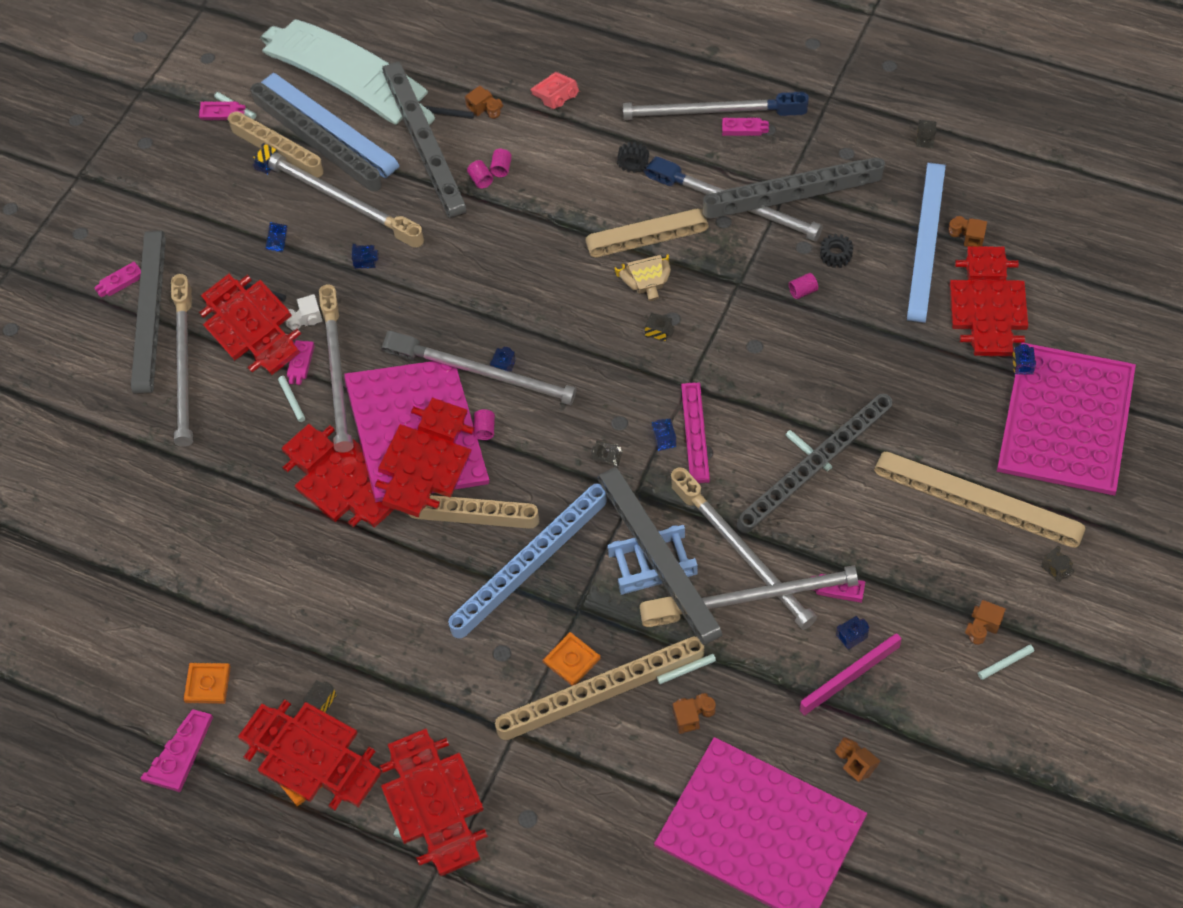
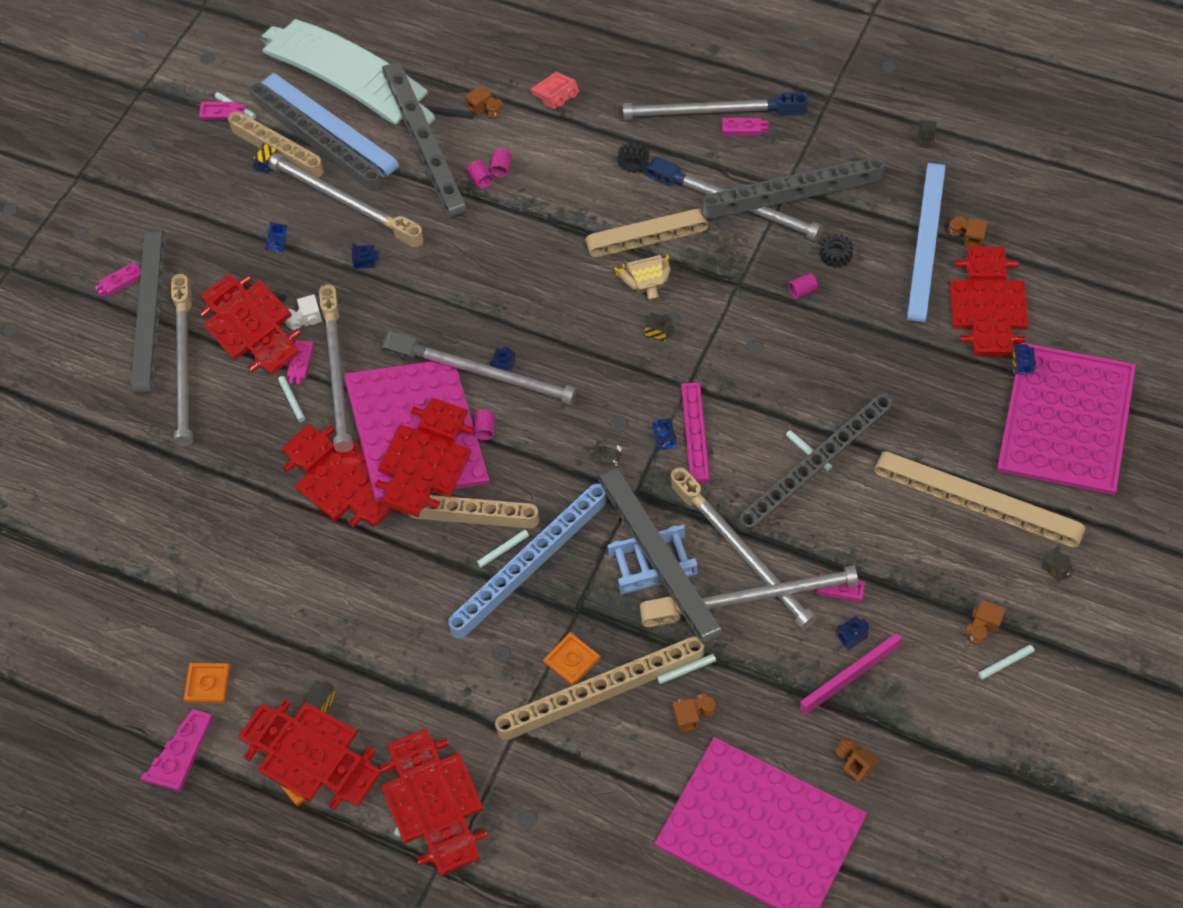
none -> light aqua bar [477,530,529,568]

